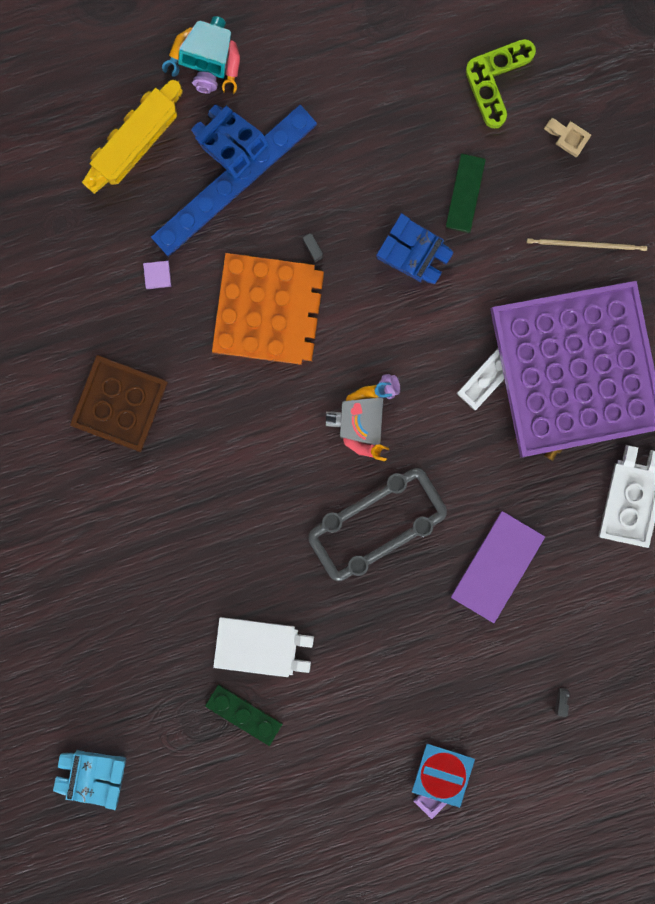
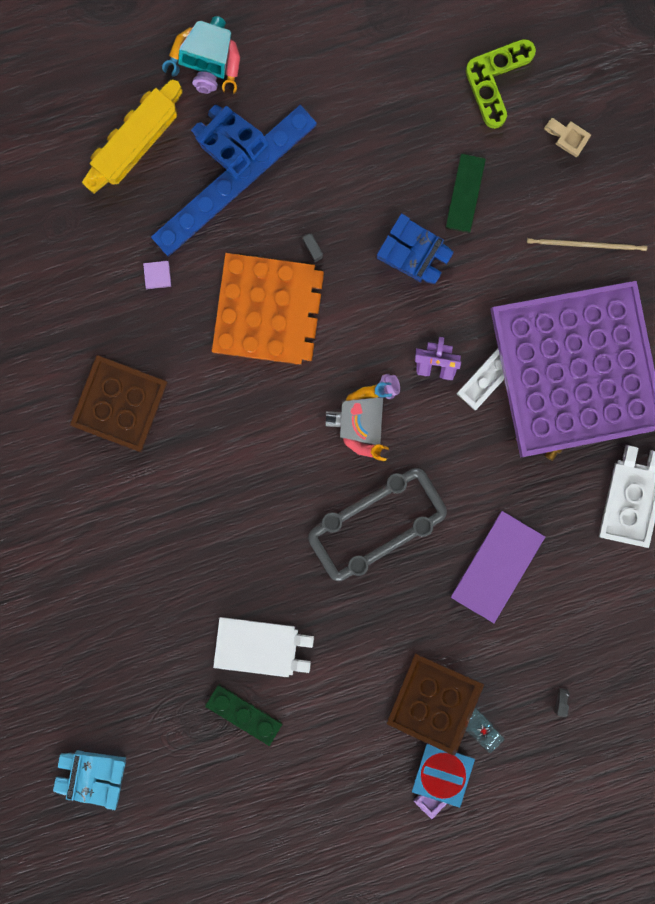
none -> reddish brown plate [387,654,484,755]
none -> medium lavender hips [415,337,461,380]
none -> clear light blue leg [466,707,505,754]

